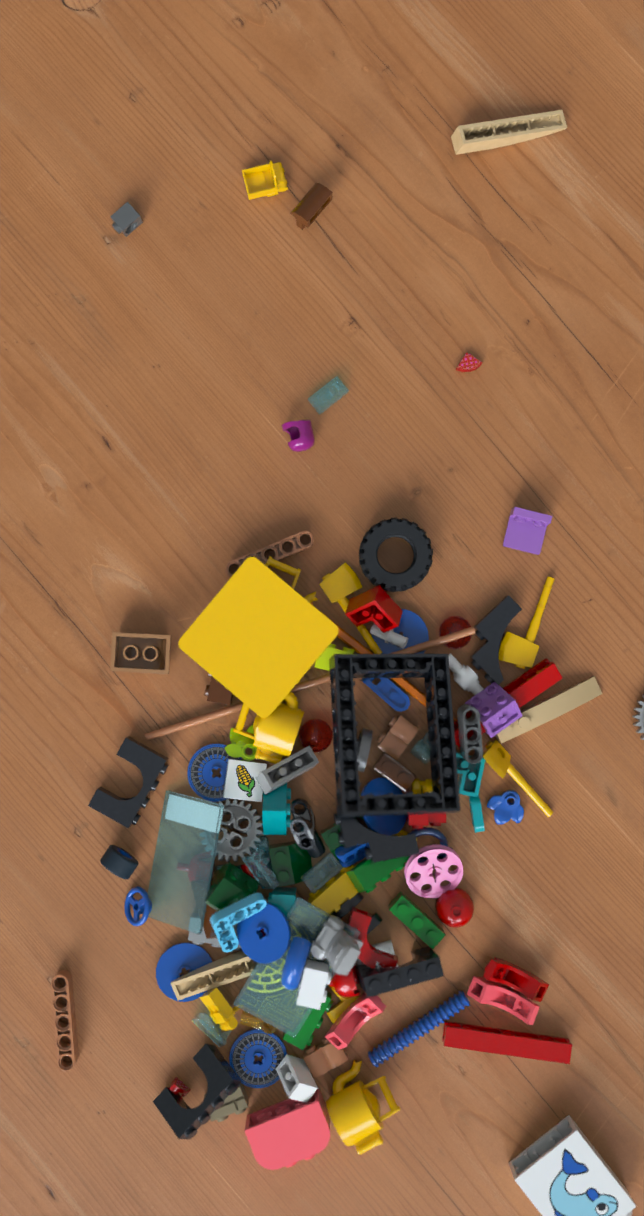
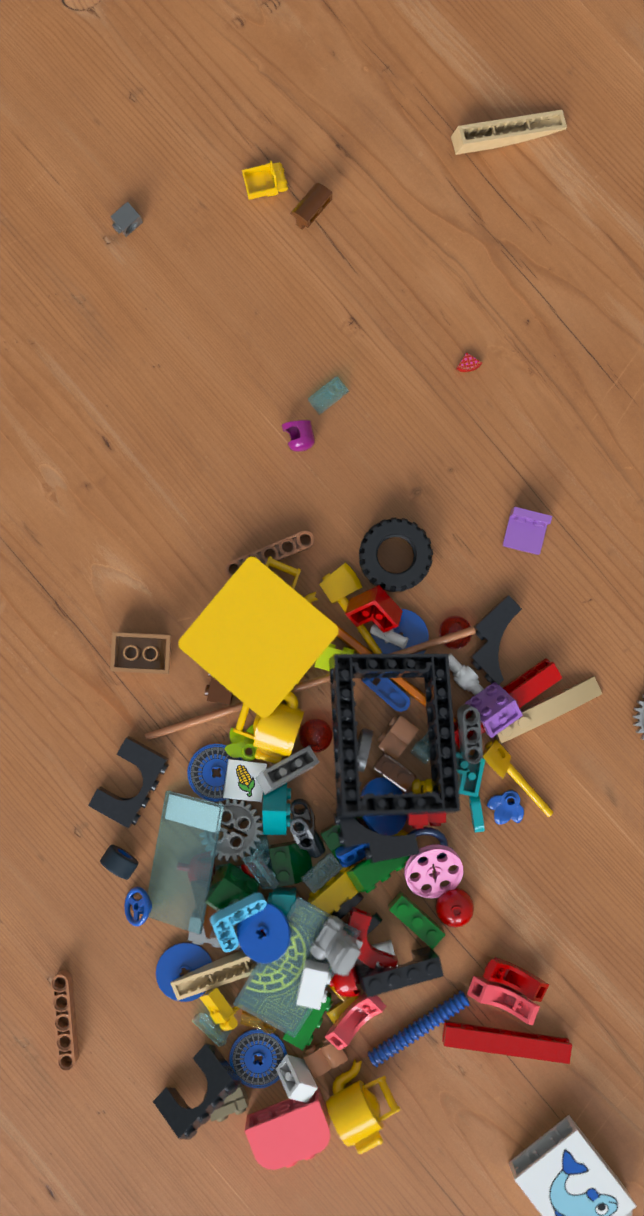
red tile [170,1077,191,1097] -> none
blue cylinder [281,937,311,990] -> none
yellow piece [499,576,555,669] -> none

